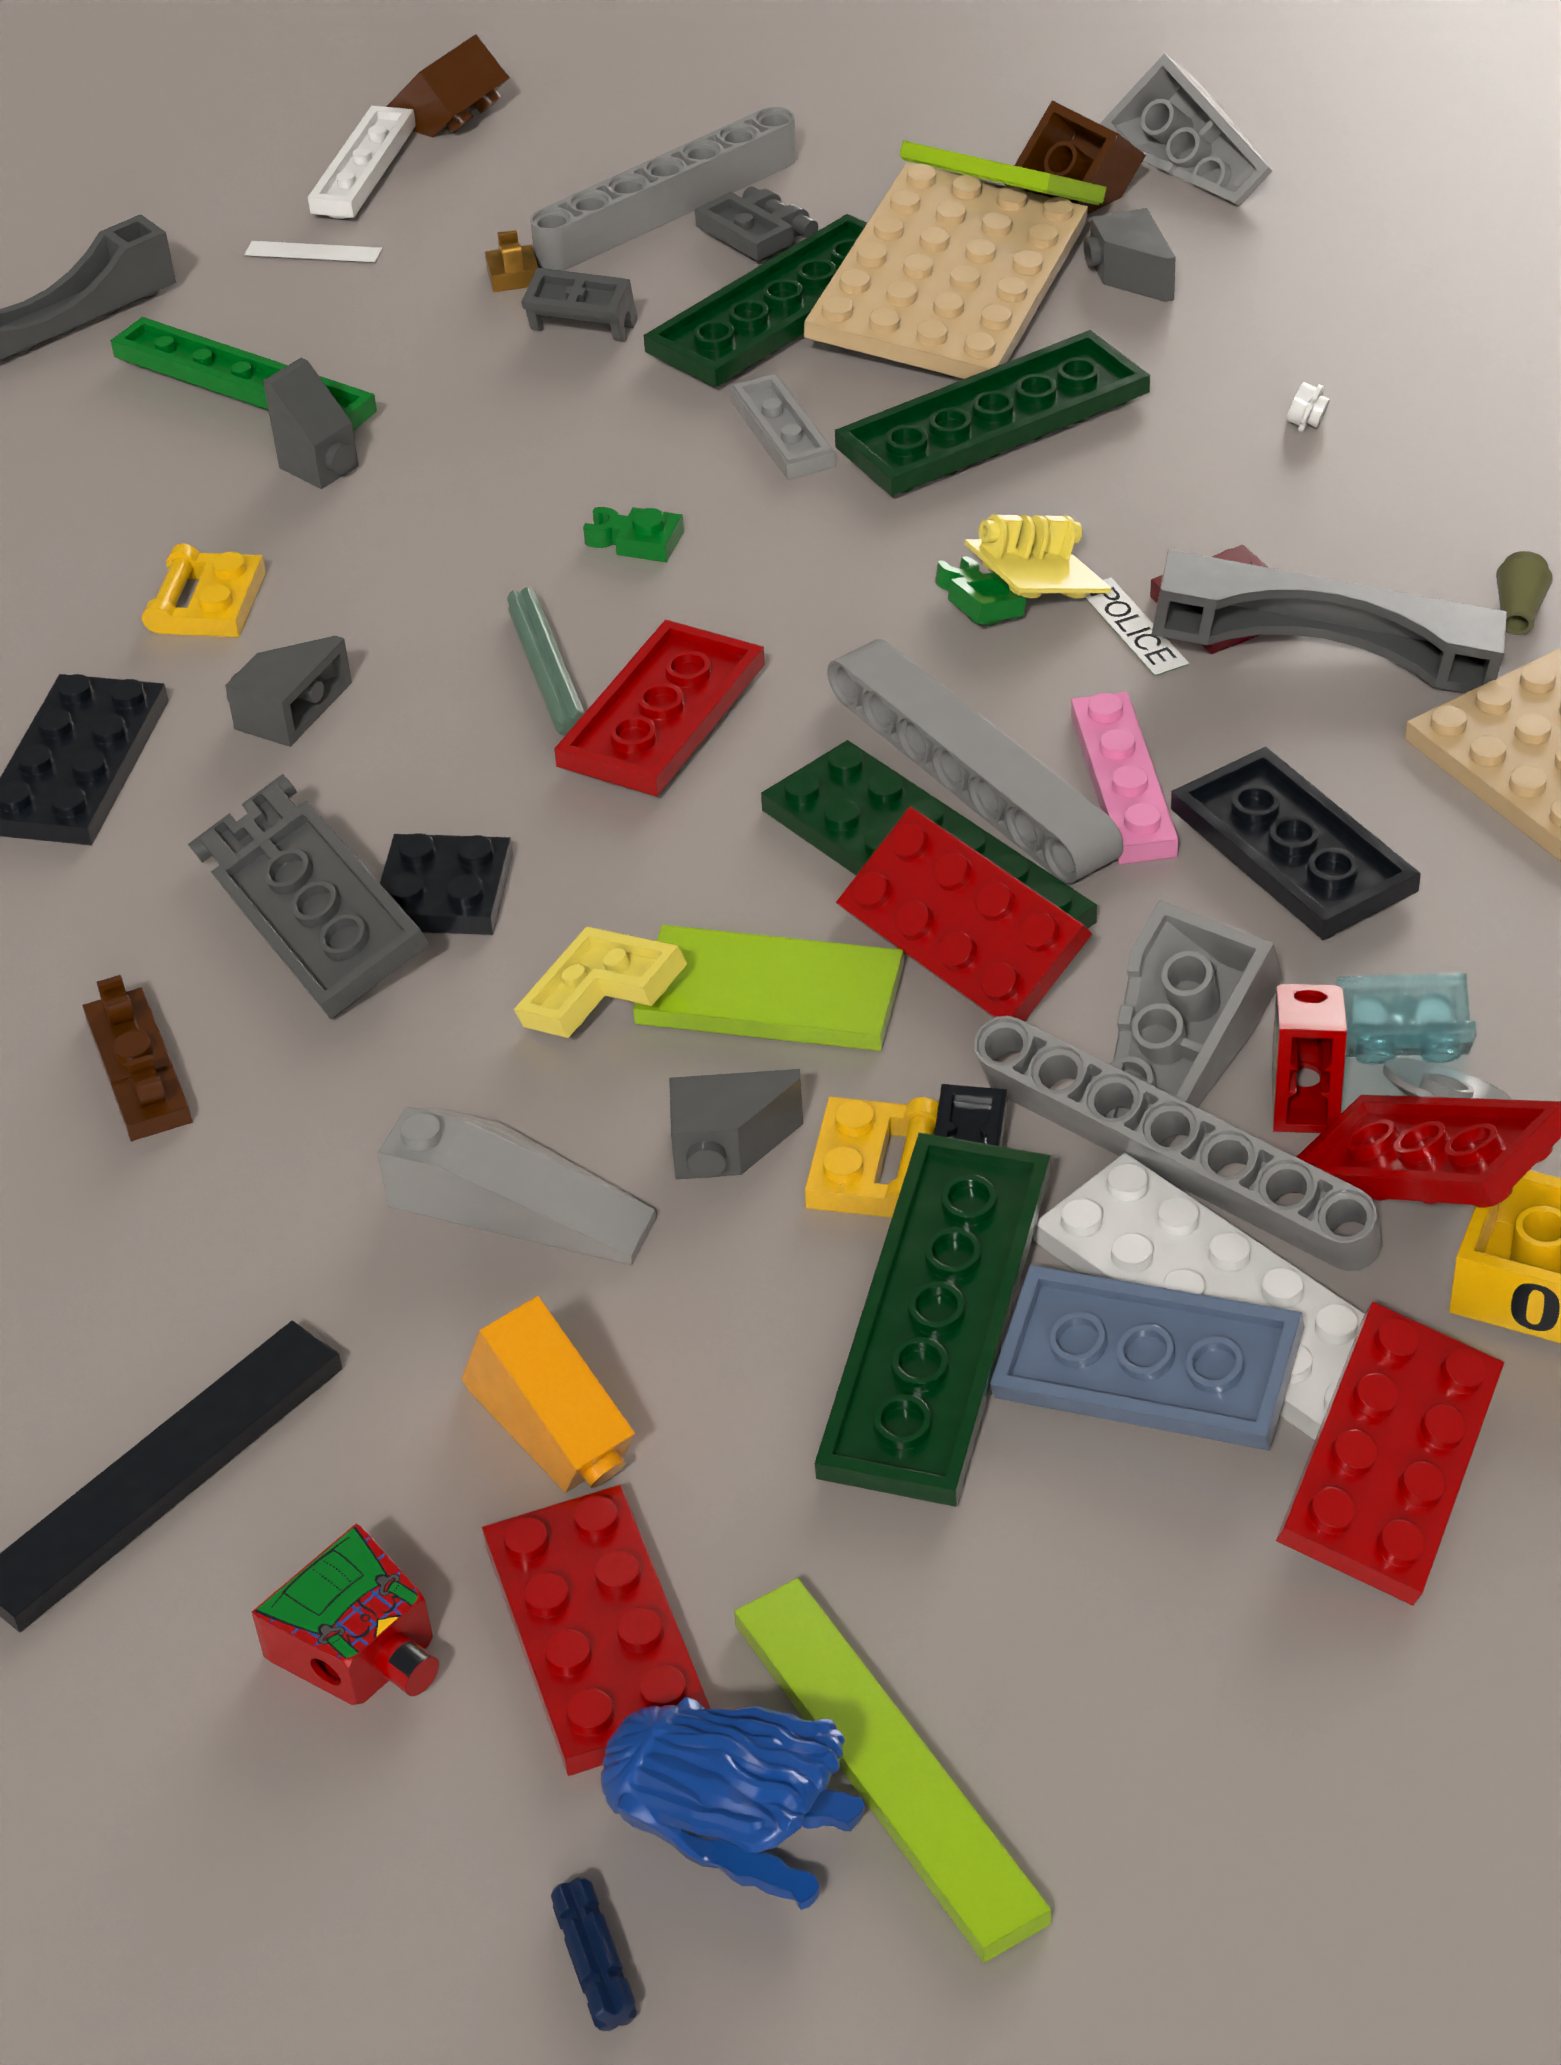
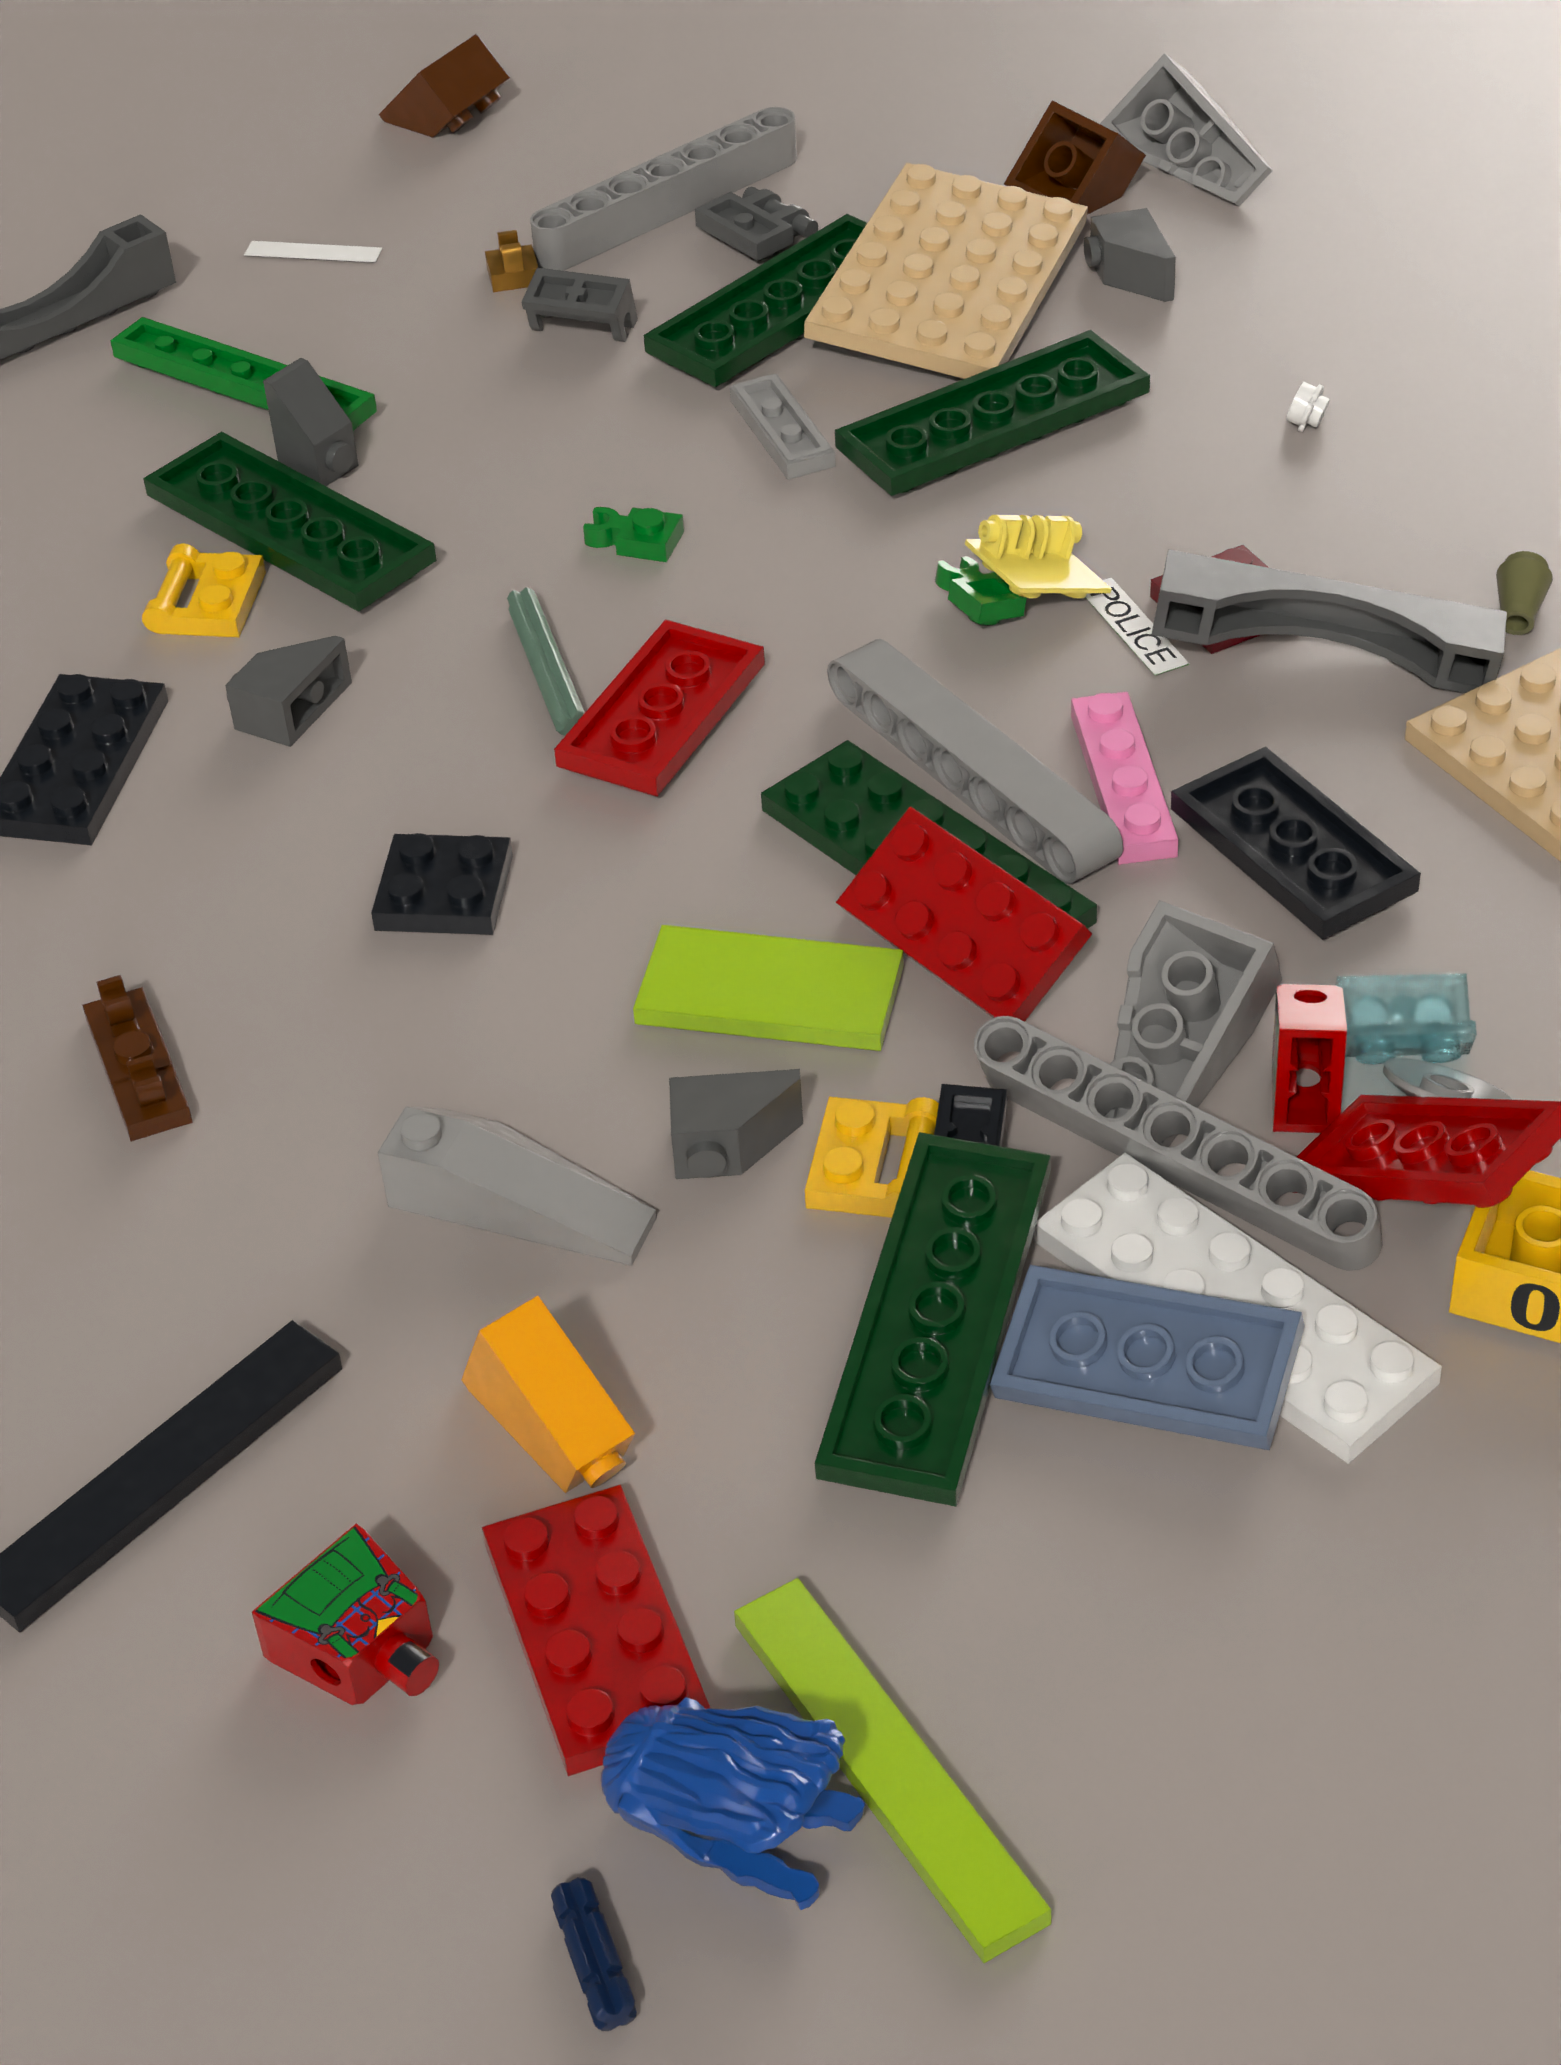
dark grey hinge [188,774,430,1019] -> none
white plate [308,105,416,219] -> none
light yellow plate [514,926,687,1038] -> none
lime tile [899,140,1107,205] -> none
red plate [1276,1301,1505,1606] -> none
none -> dark green plate [143,431,437,612]

